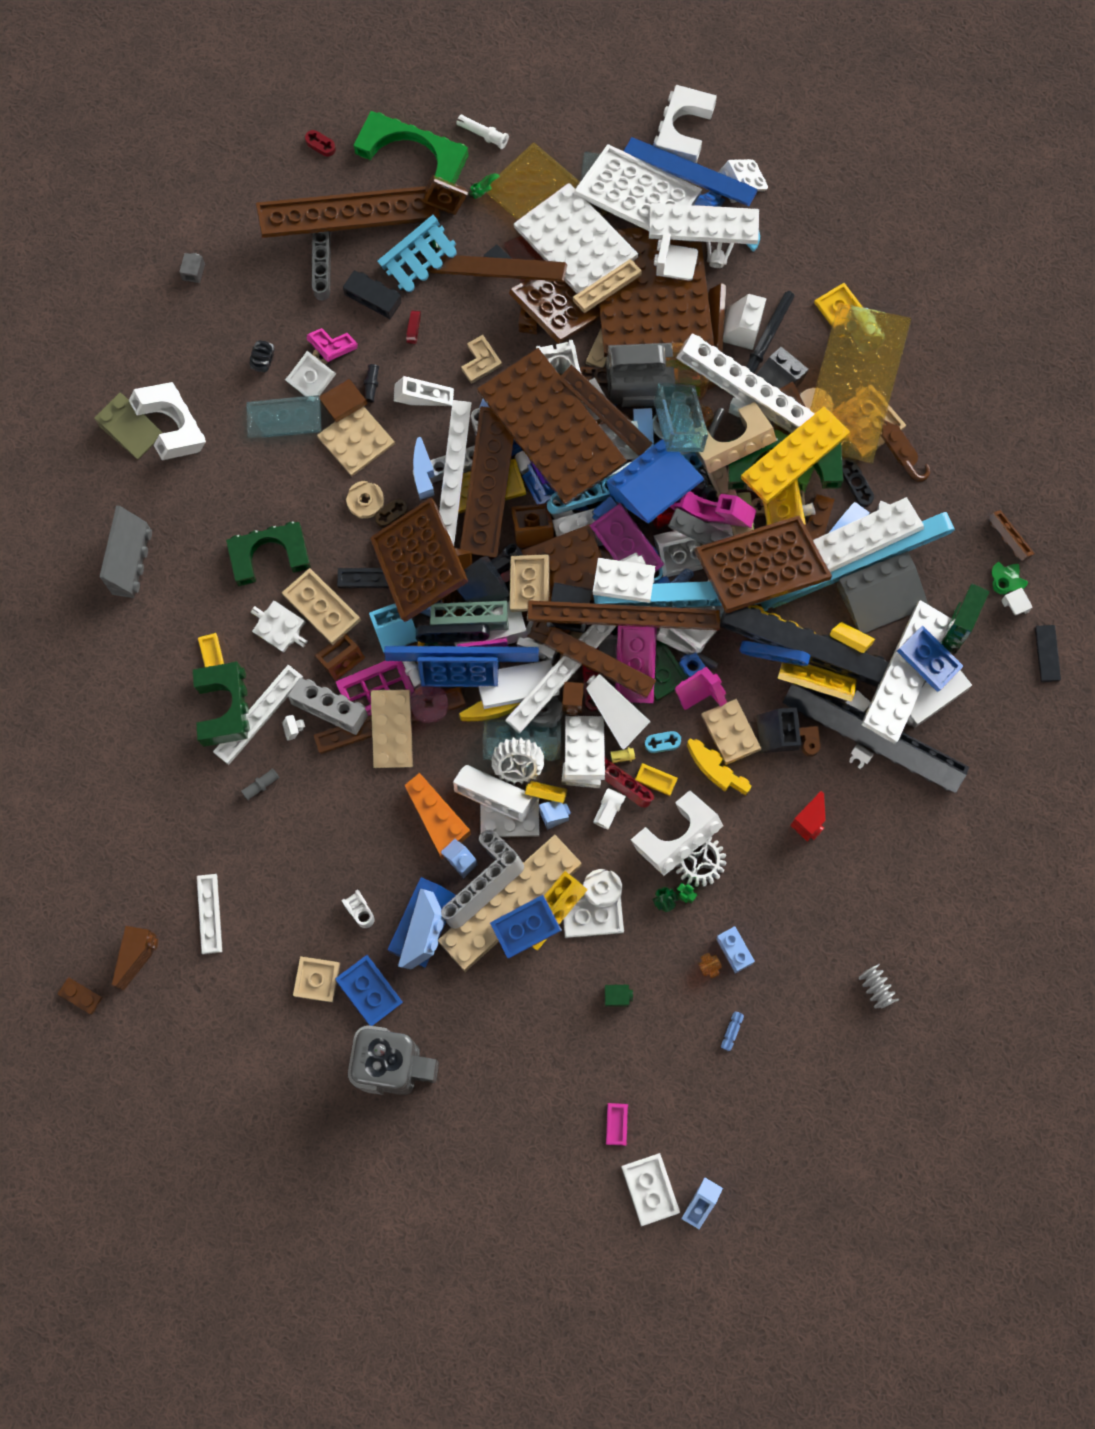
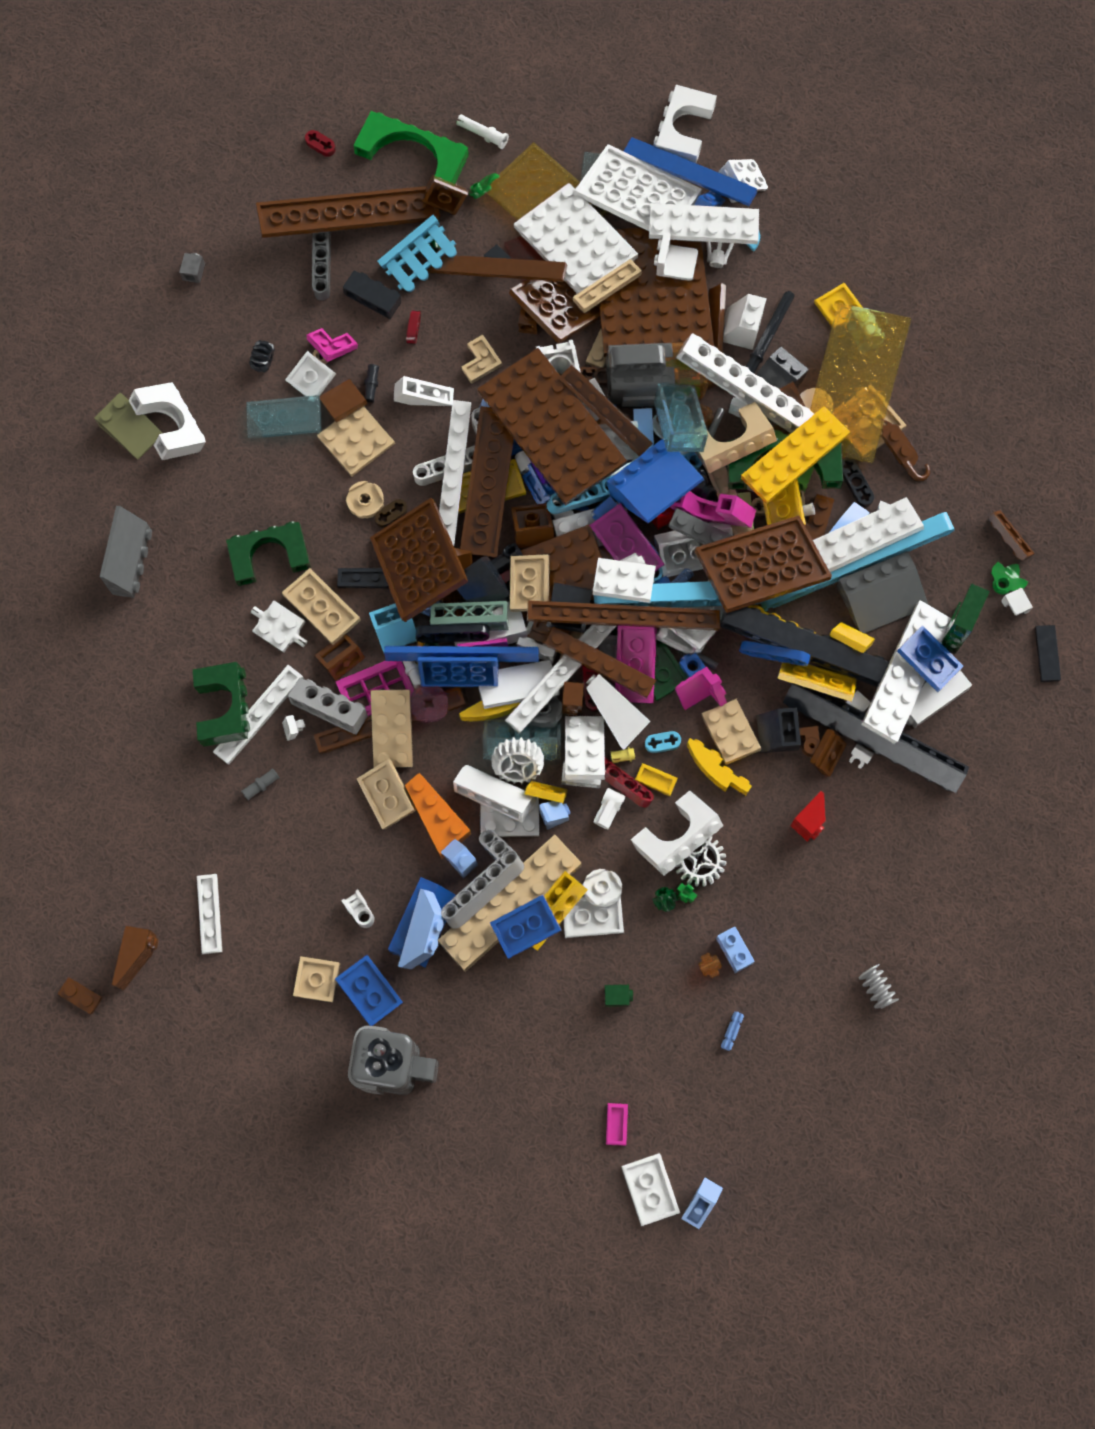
yellow tile [198,633,224,667] -> none
light blue slope [413,437,435,500] -> none
none -> tan plate [357,759,417,829]
none -> reddish brown plate [810,729,847,777]

